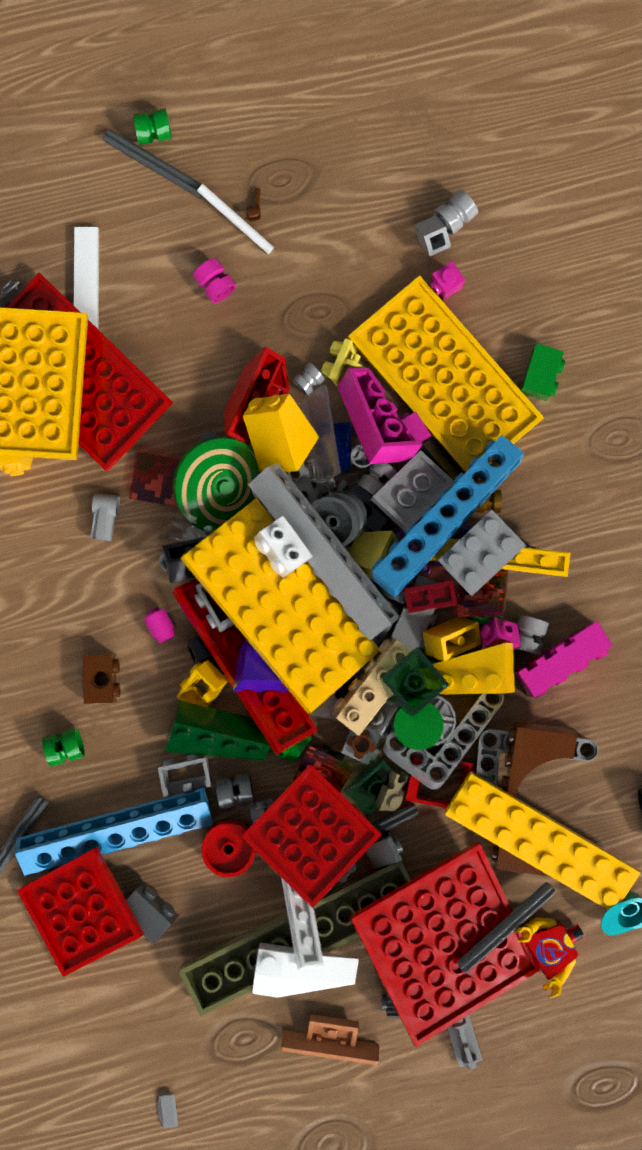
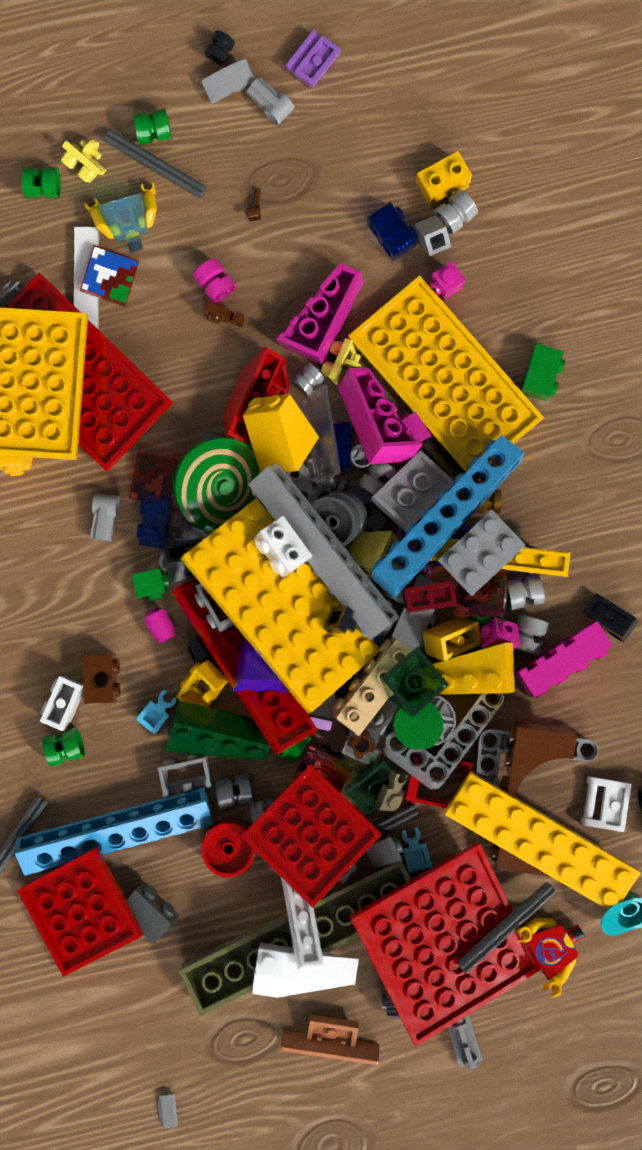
white bar [197,184,275,255] -> none
none -> green wheel [22,167,61,199]
none -> white brick [40,676,84,731]
none -> light yellow hips [61,139,106,183]
none -> tile [80,245,139,307]
none -> clear light blue torso [84,182,157,253]
none -> green brick [132,568,170,601]
none -> clear blue brick [136,494,174,549]
none -> medium azure plate [136,690,178,734]
none -> light grey slope [201,59,255,103]
none -> reddish brown plate [202,301,245,327]
none -> black wheel [204,30,235,65]
none -> light grey piece [247,77,295,126]
none -> dark pink wedge [277,263,364,366]
none -> medium lavender plate [285,29,341,89]
none -> lavender tile [309,716,332,731]
none -> black tile [323,606,357,633]
none -> clear blue brick [367,202,418,262]
none -> medium azure plate [402,826,432,873]
none -> yellow brick [415,151,472,205]
none -> light grey wheel [504,573,545,610]
none -> white plate [580,776,632,832]
none -> black plate [583,593,638,642]

